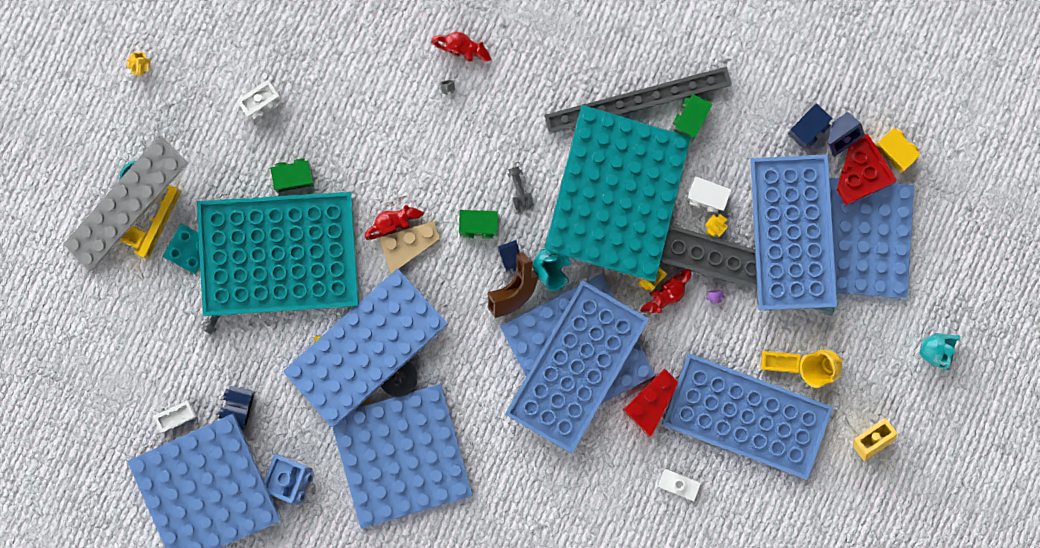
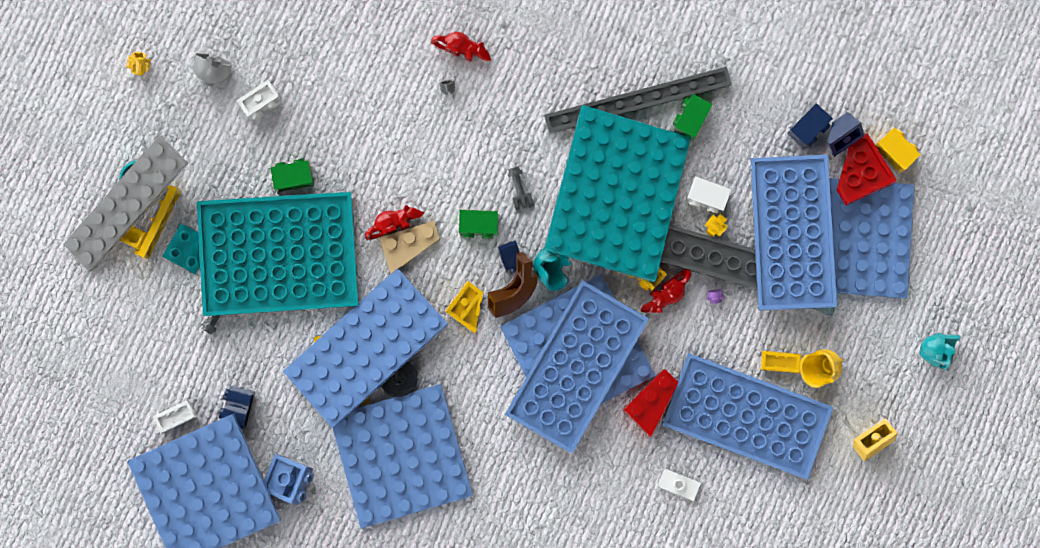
none -> light grey cylinder [193,53,232,86]
none -> yellow wing [445,281,483,333]

